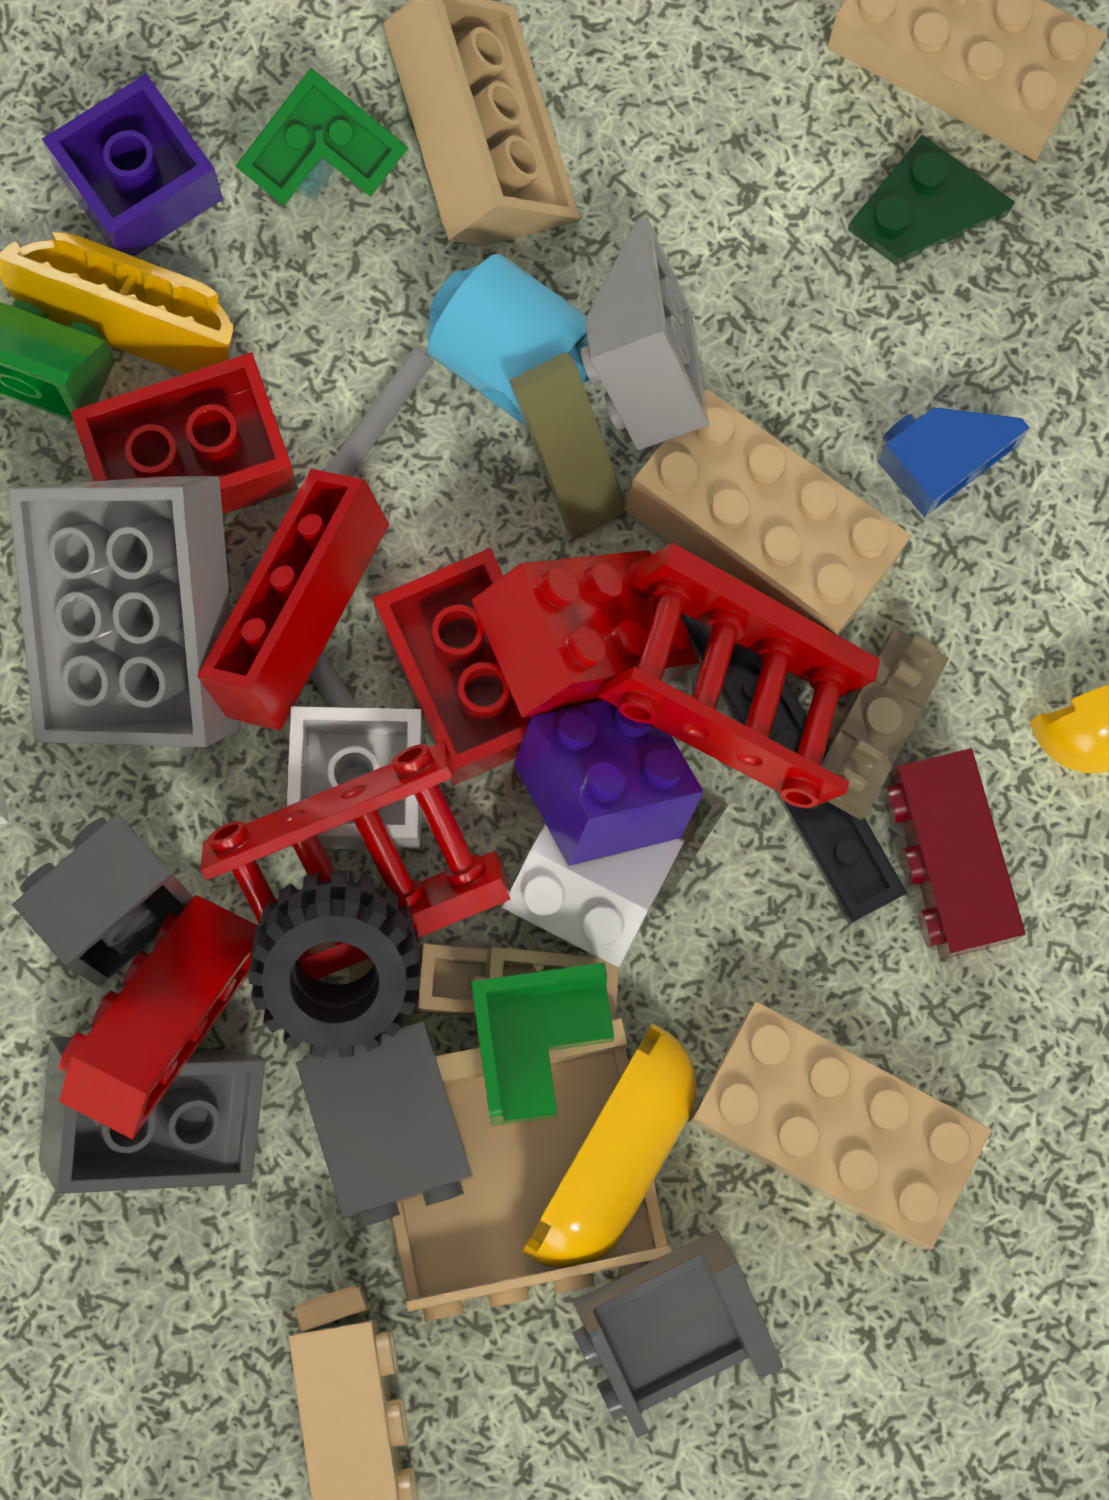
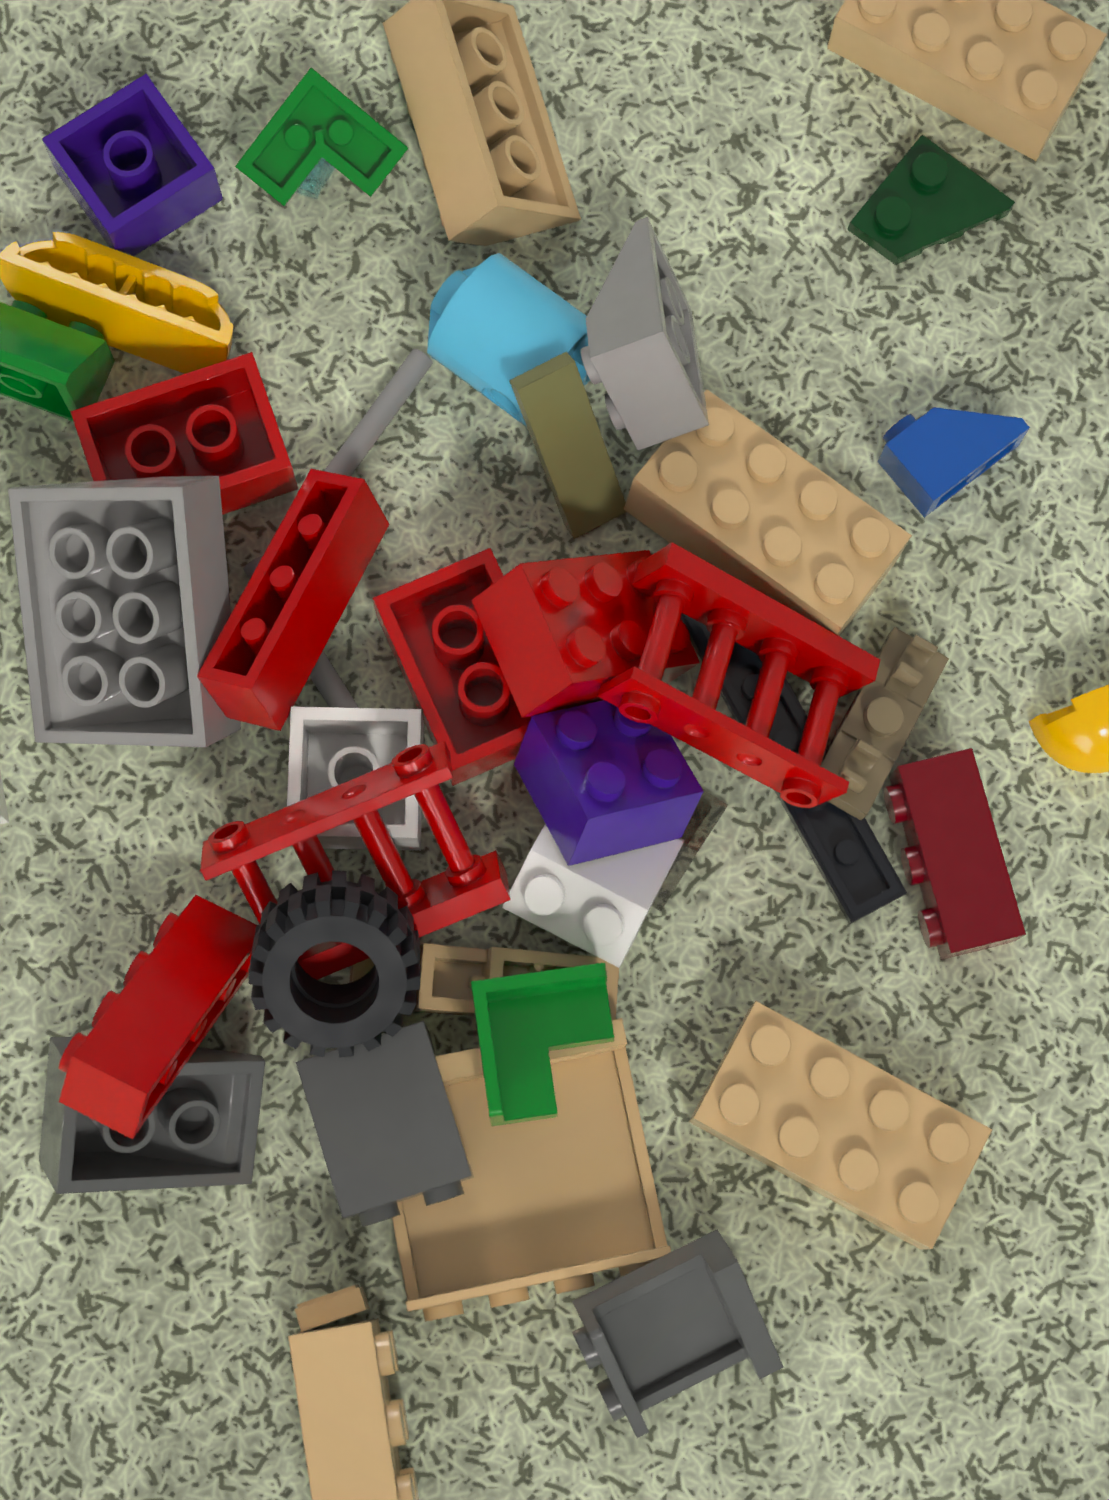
dark grey brick [11,813,193,987] -> none
yellow brick [522,1023,697,1268] -> none

